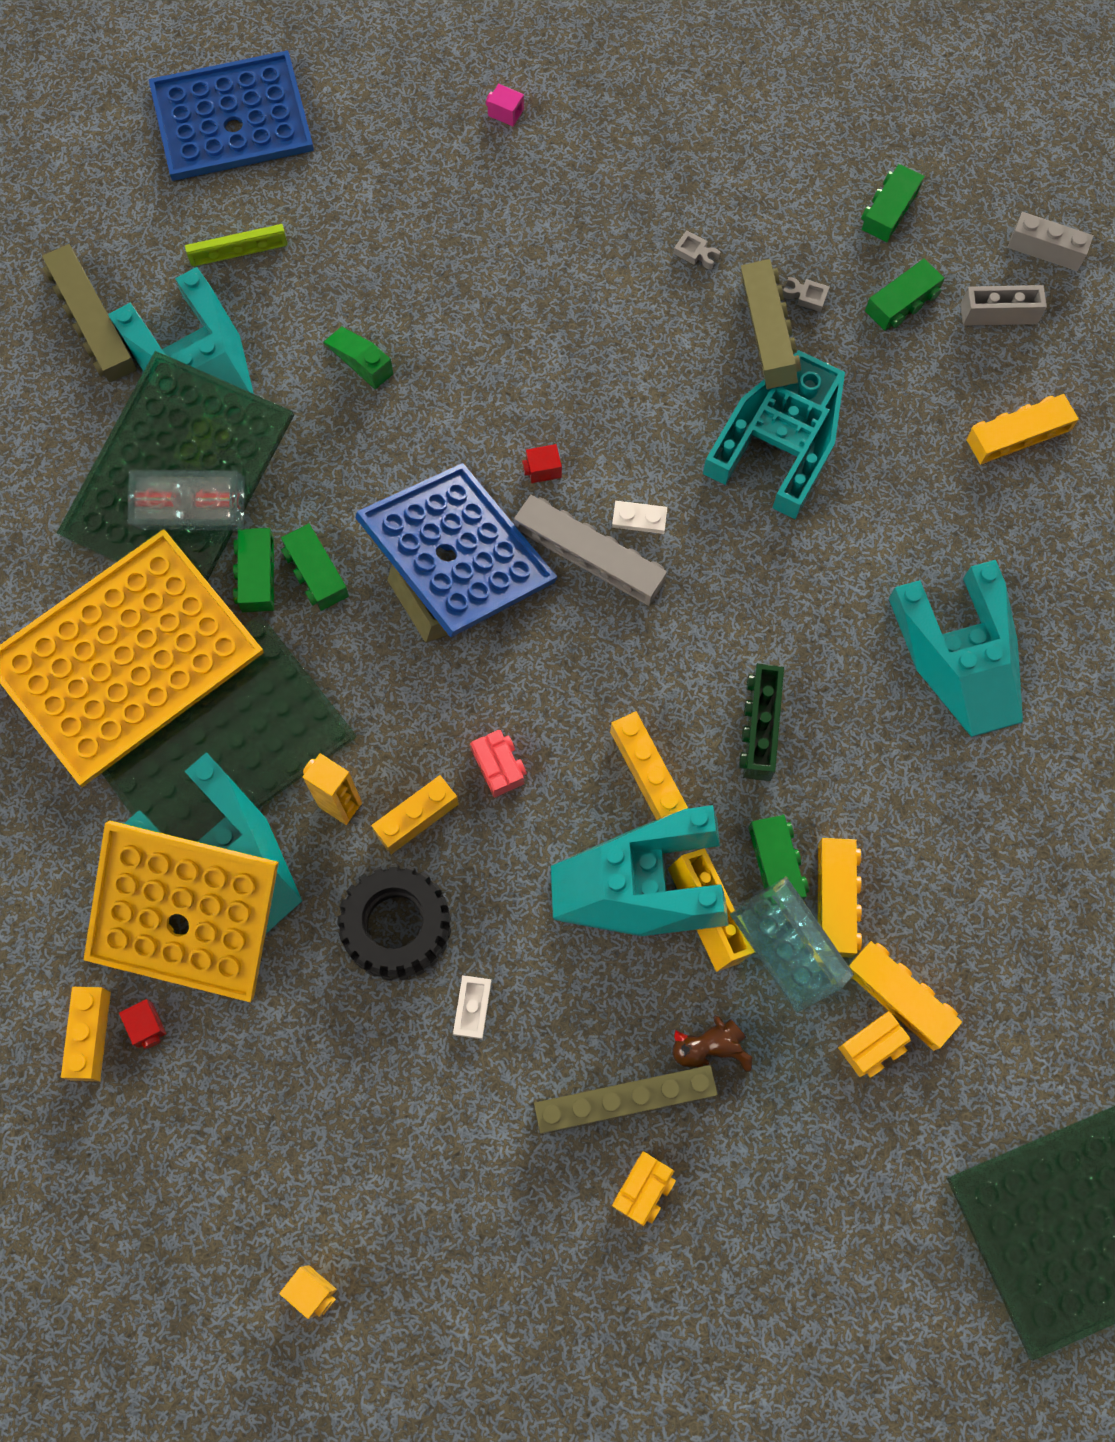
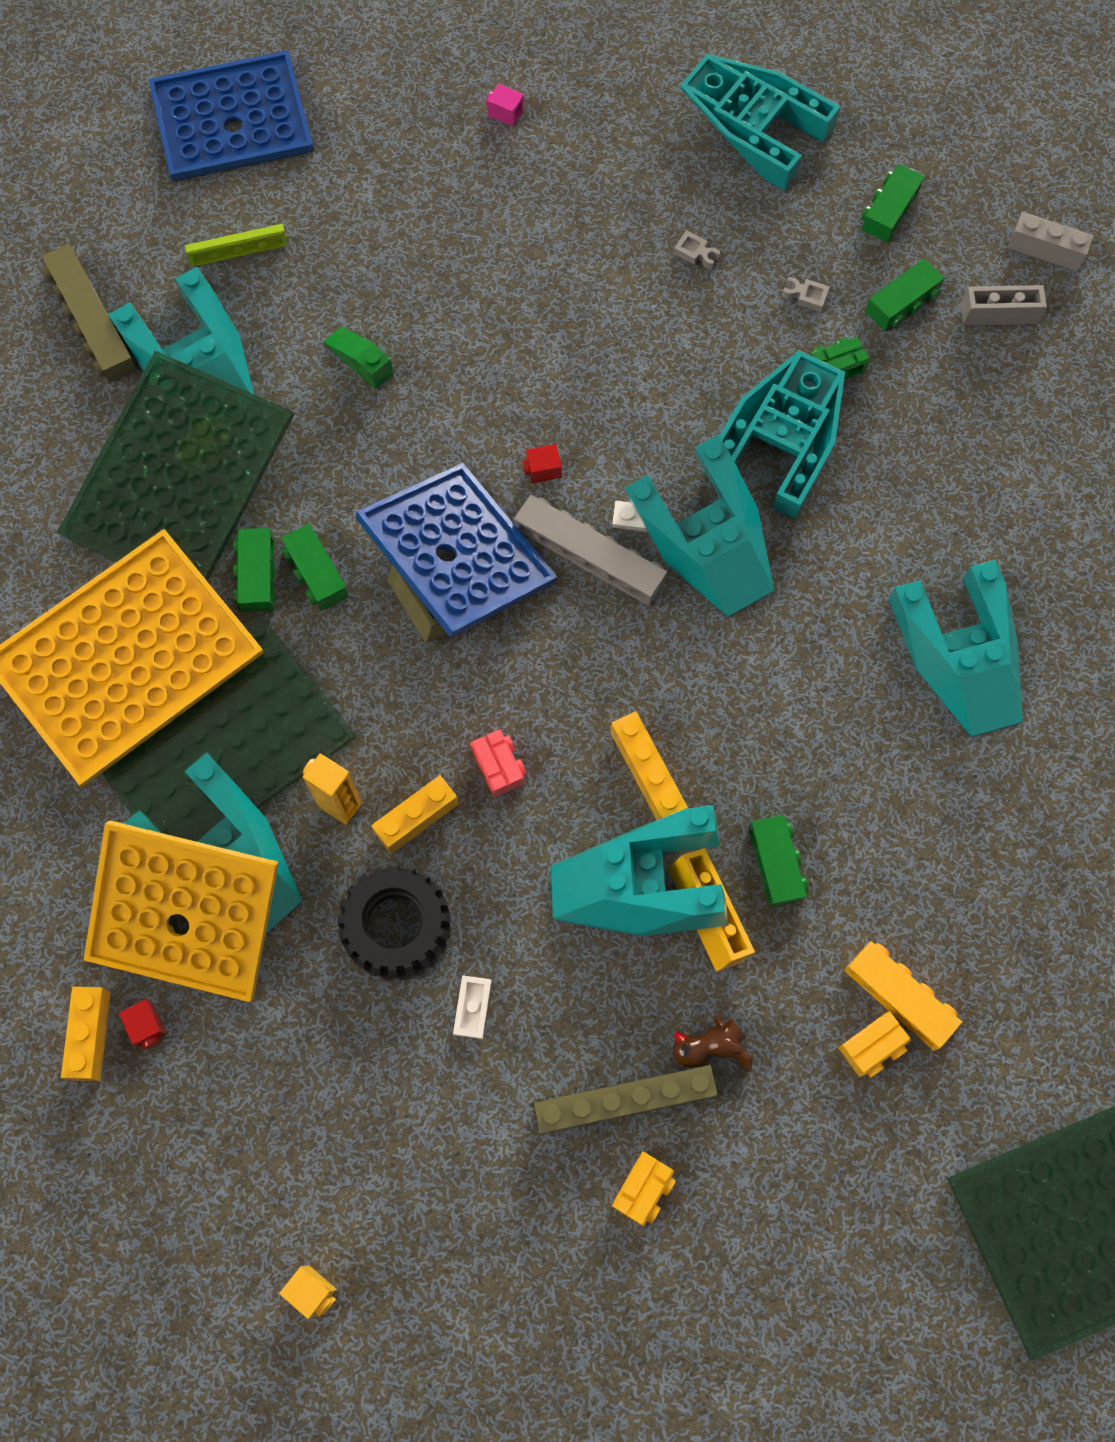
brick [128,470,245,530] -> none
clear light blue brick [730,876,854,1012] -> none
dark green brick [739,663,784,781] -> none
olive brick [740,259,801,389] -> none
yellow brick [818,838,862,958] -> none
yellow brick [966,394,1079,465] -> none
none -> teal wedge [625,434,775,617]
none -> teal wedge [680,54,841,191]
none -> green brick [810,337,869,380]

